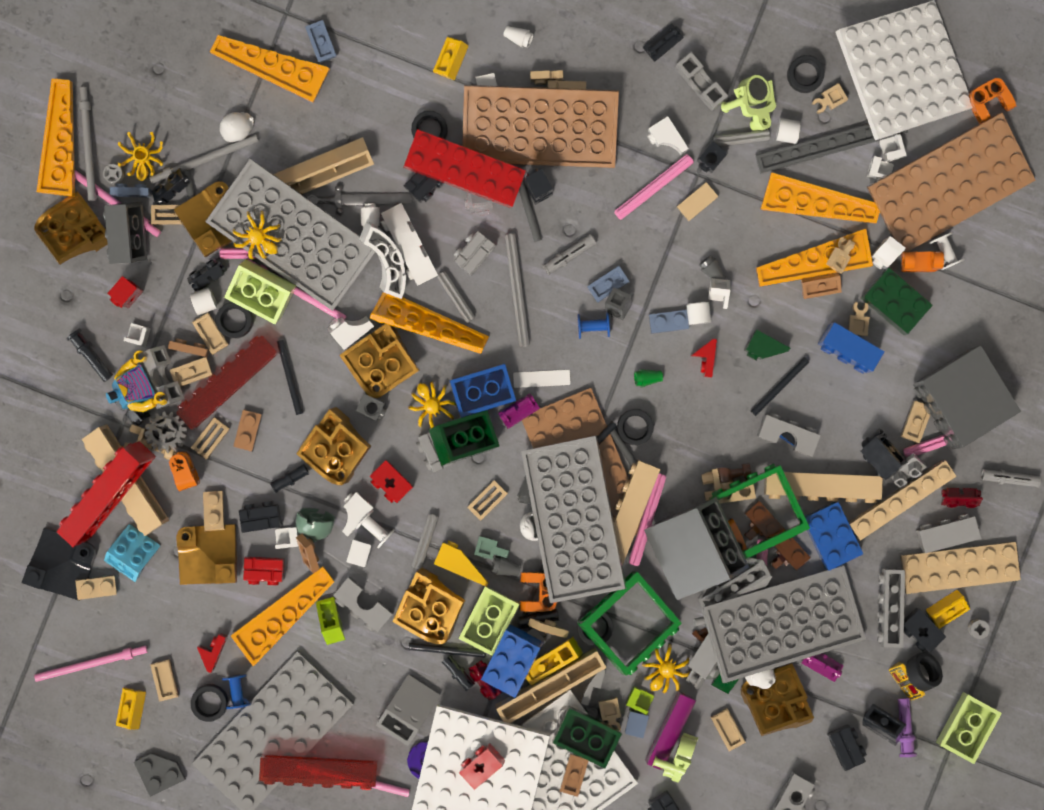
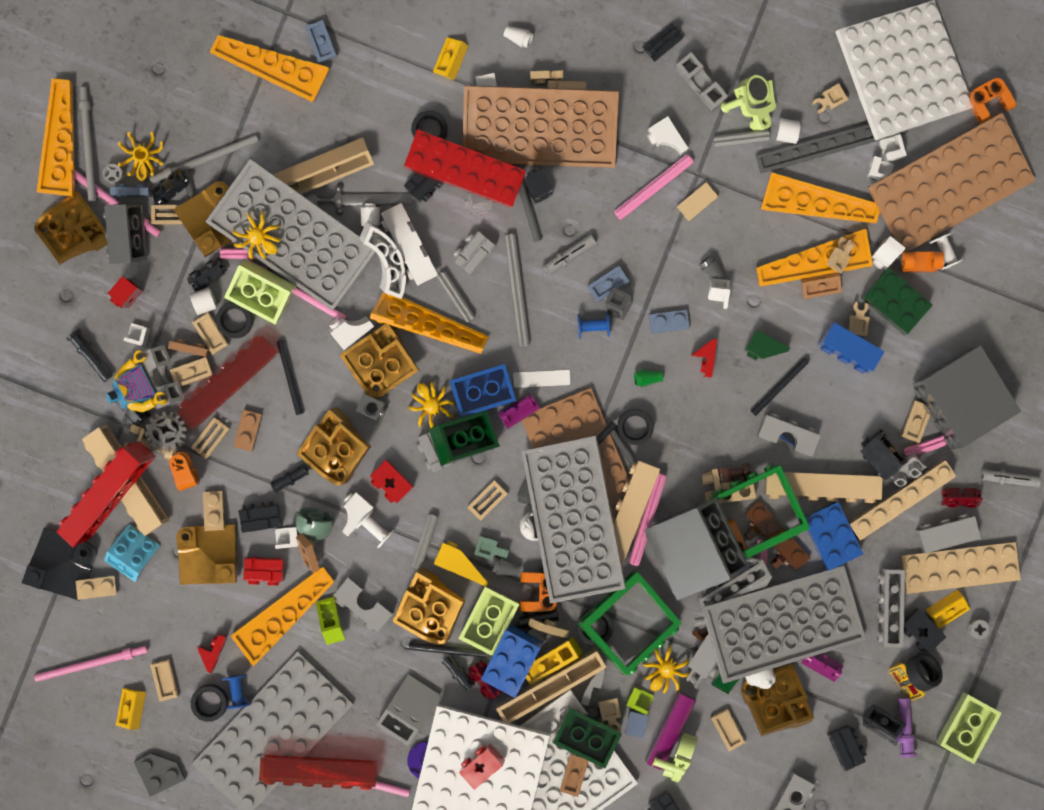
white hair [220,112,254,142] -> none
white panel [347,539,371,567] -> none
white piece [686,302,711,325] -> none
black brick [697,141,728,173] -> none
black tyre [787,55,825,93] -> none

